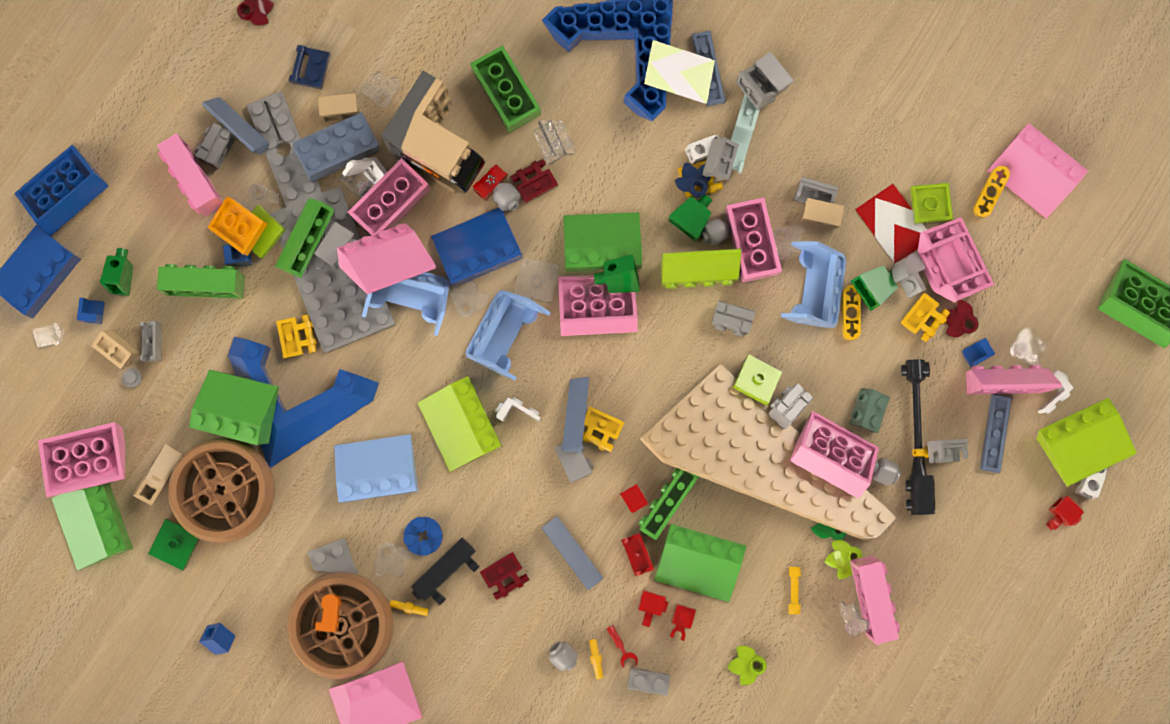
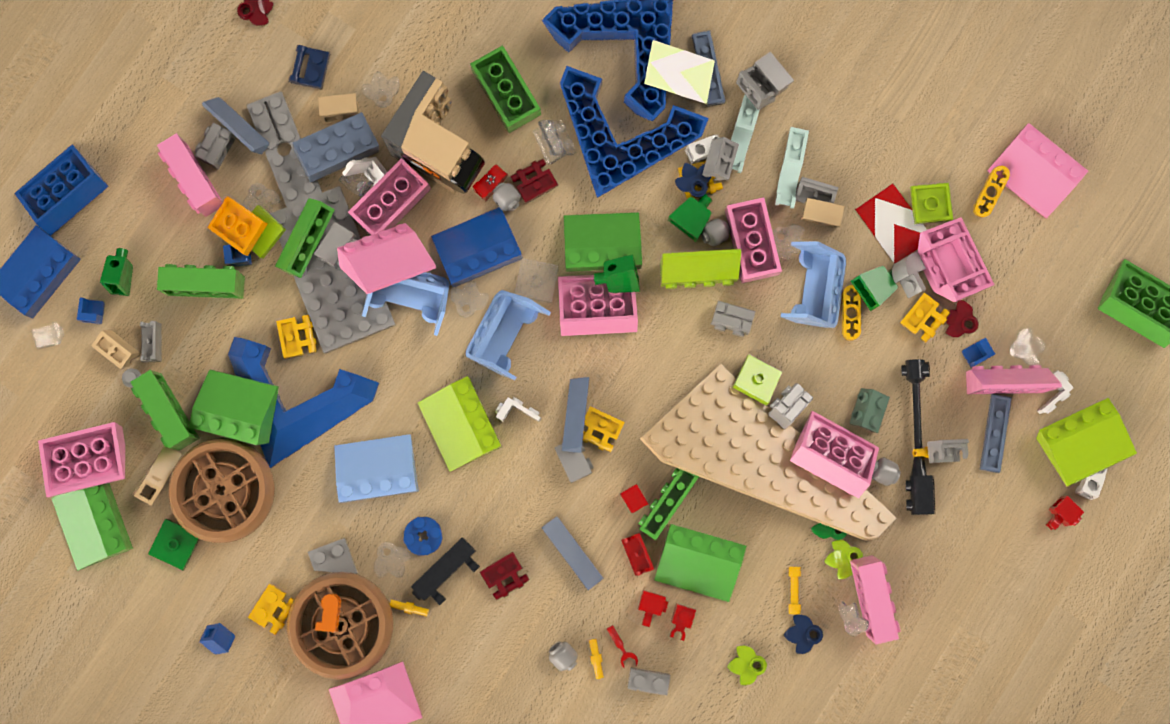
none -> bright green brick [130,370,200,451]
none -> yellow plate [248,584,294,635]
none -> blue wedge [560,66,709,198]
none -> light aqua piece [775,127,809,209]
none -> dark blue plate [784,614,823,654]

